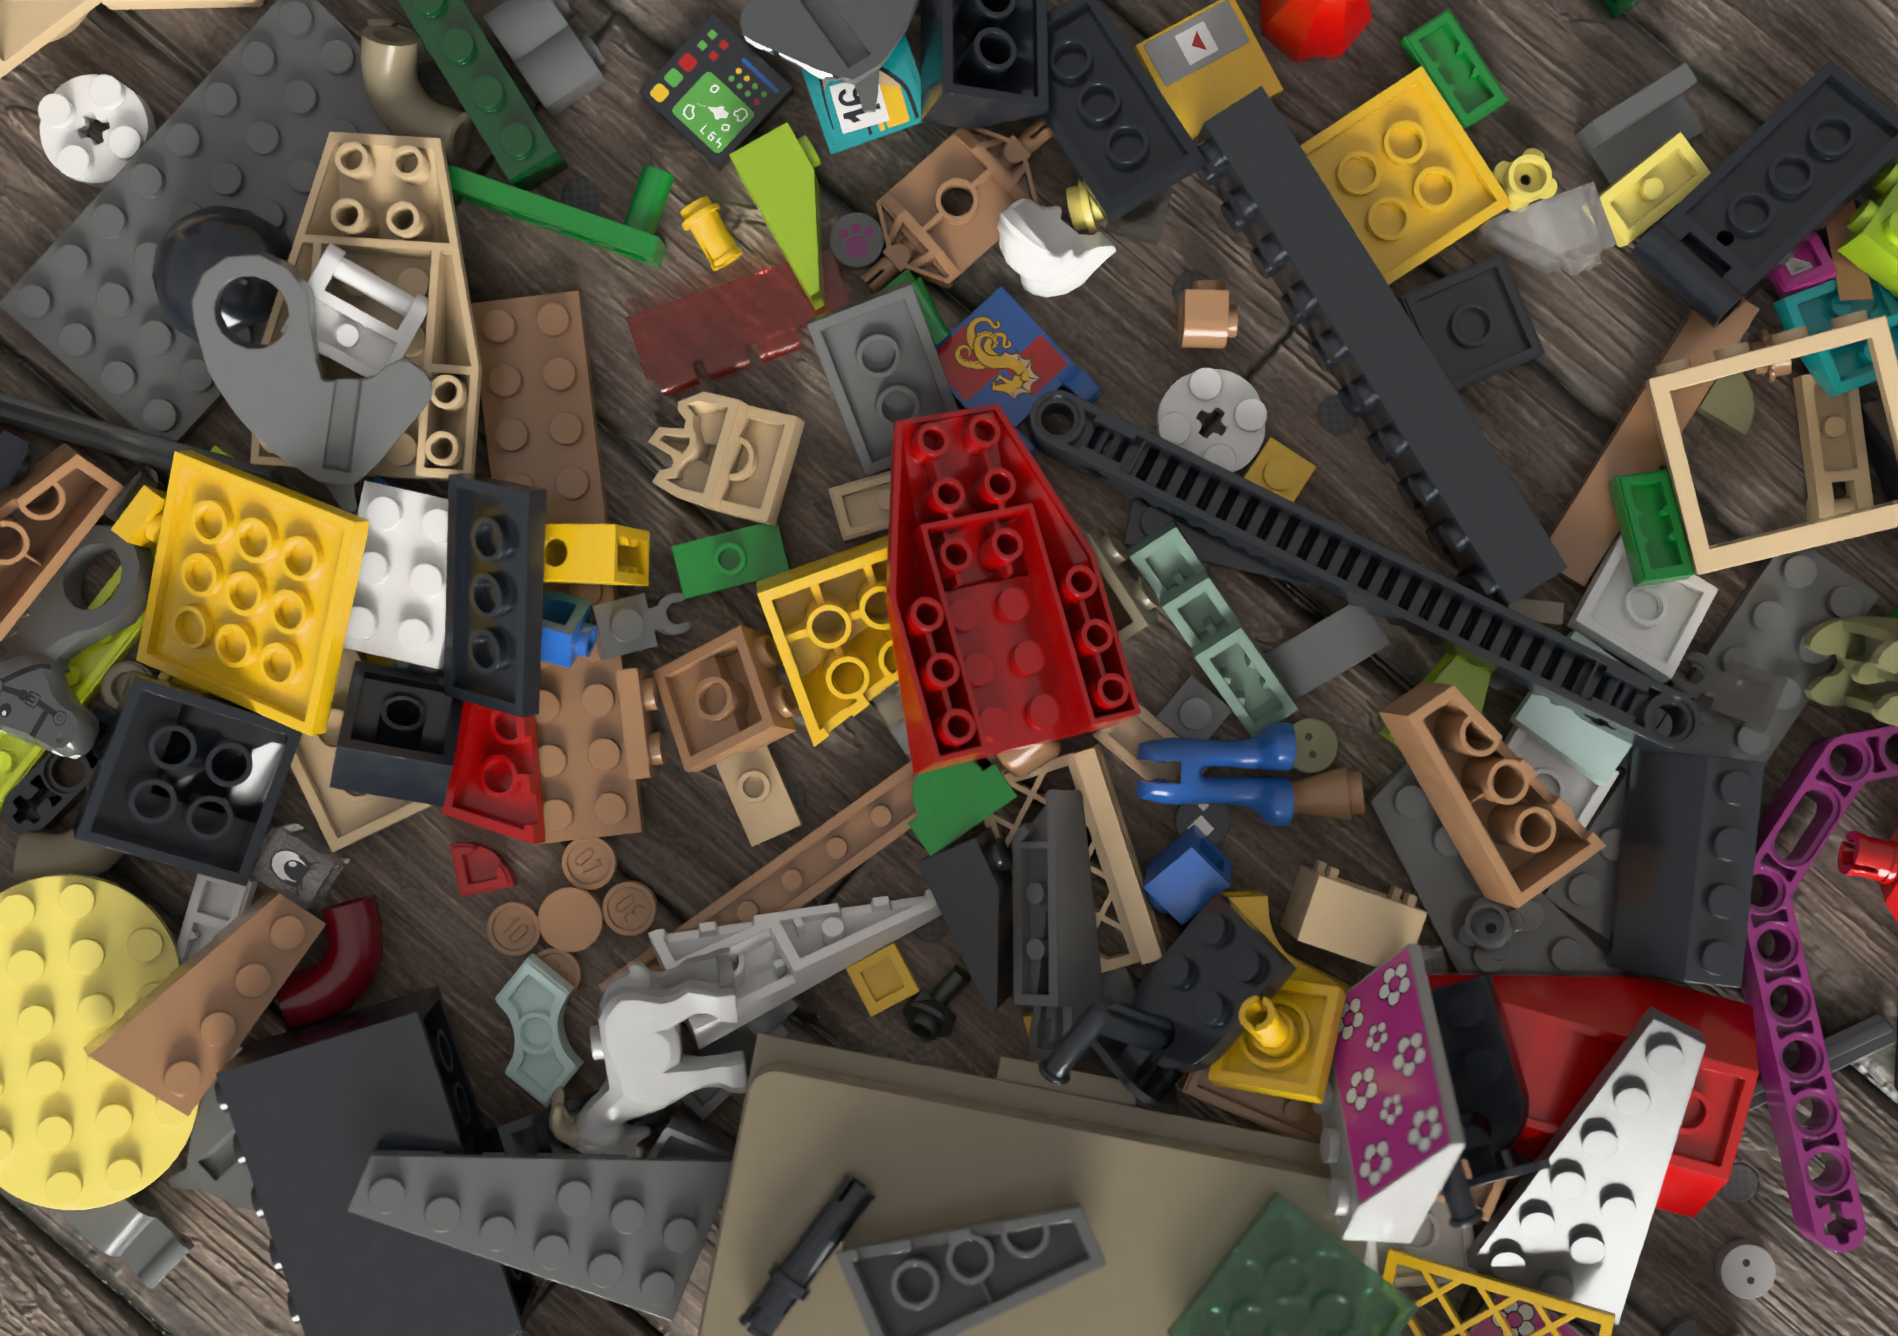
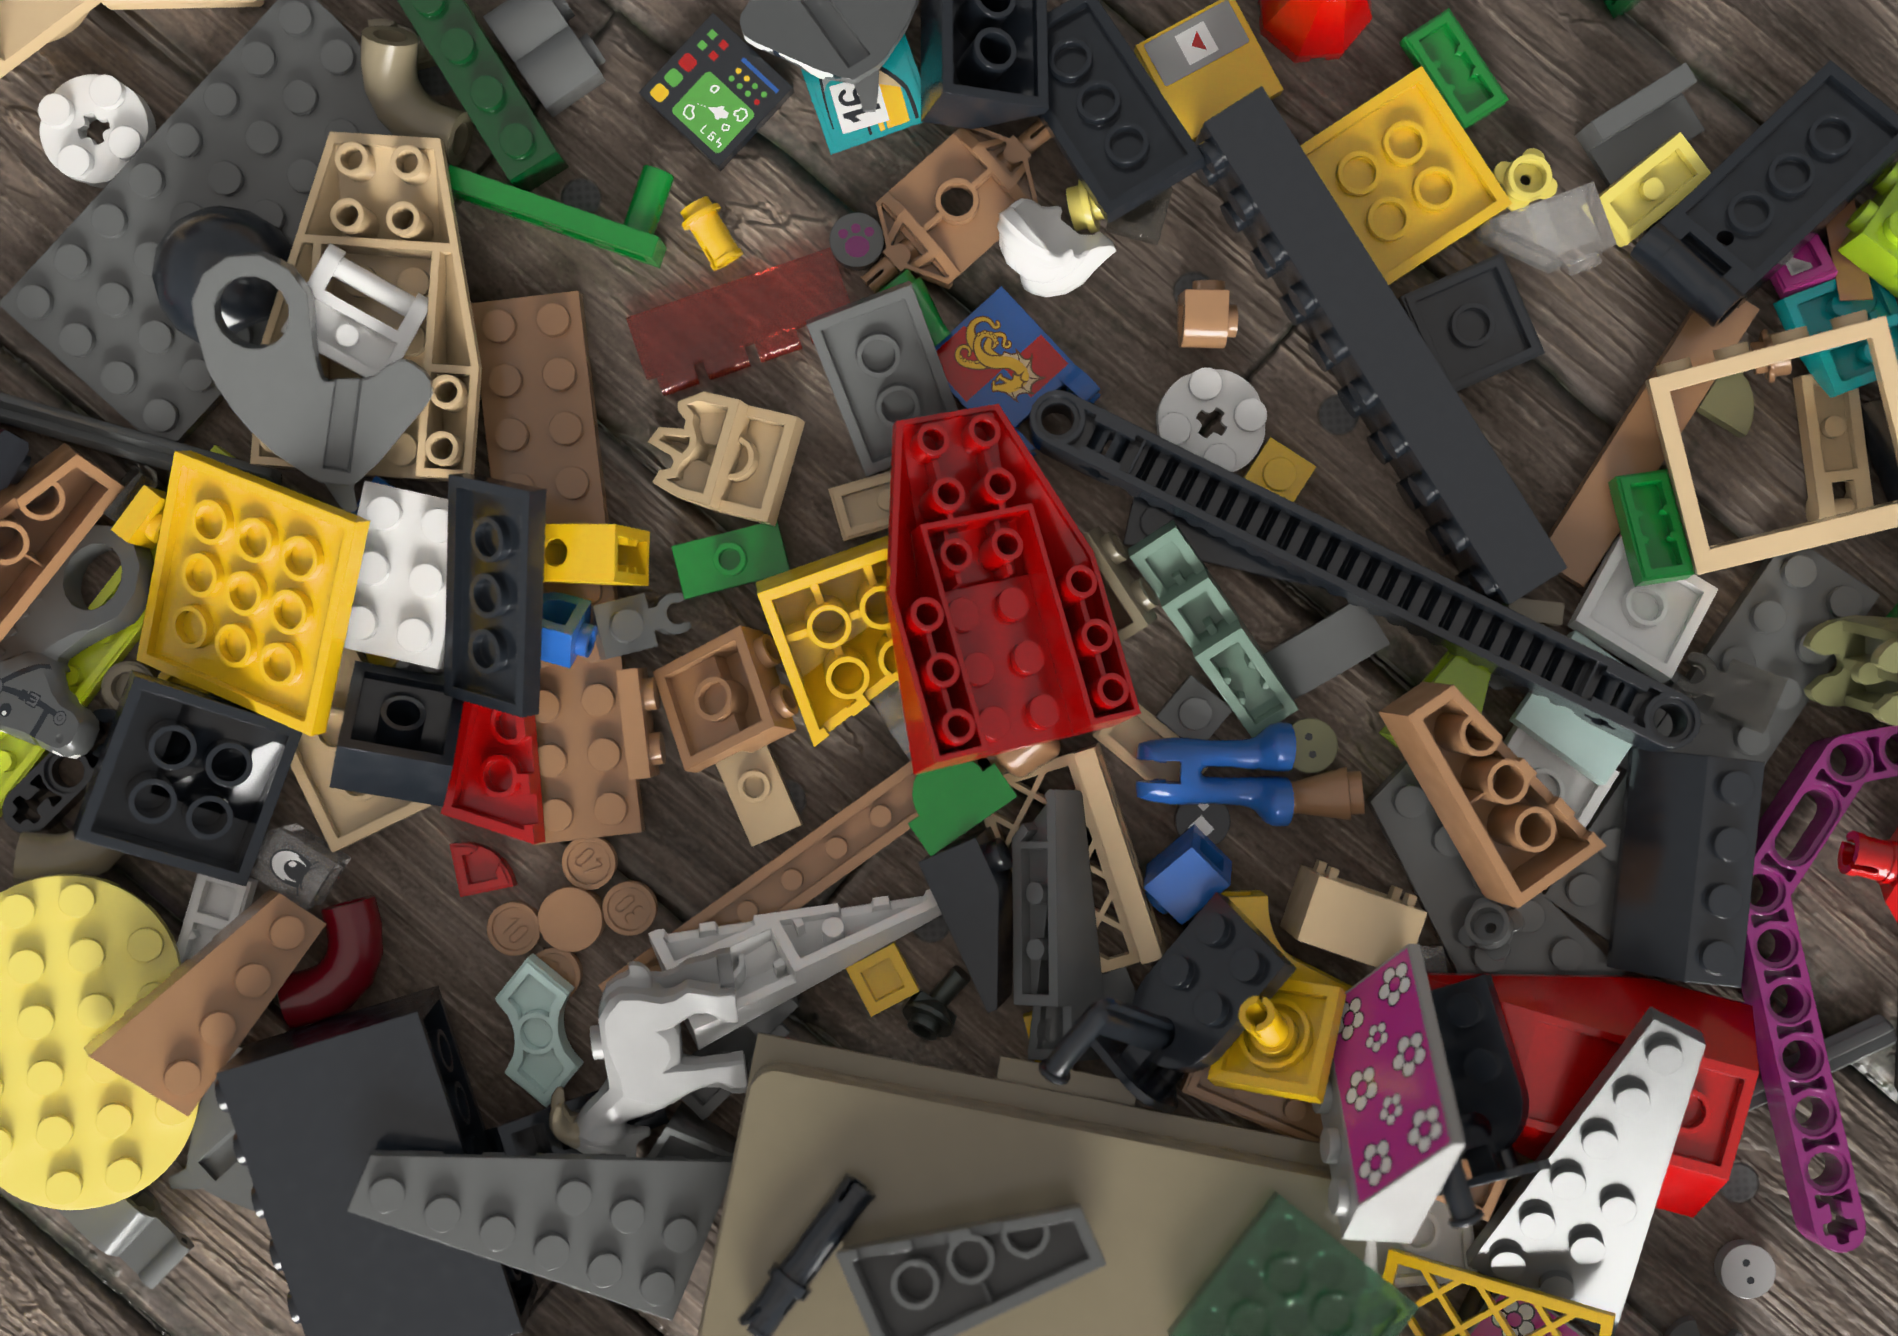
lime slope [729,122,825,310] -> none

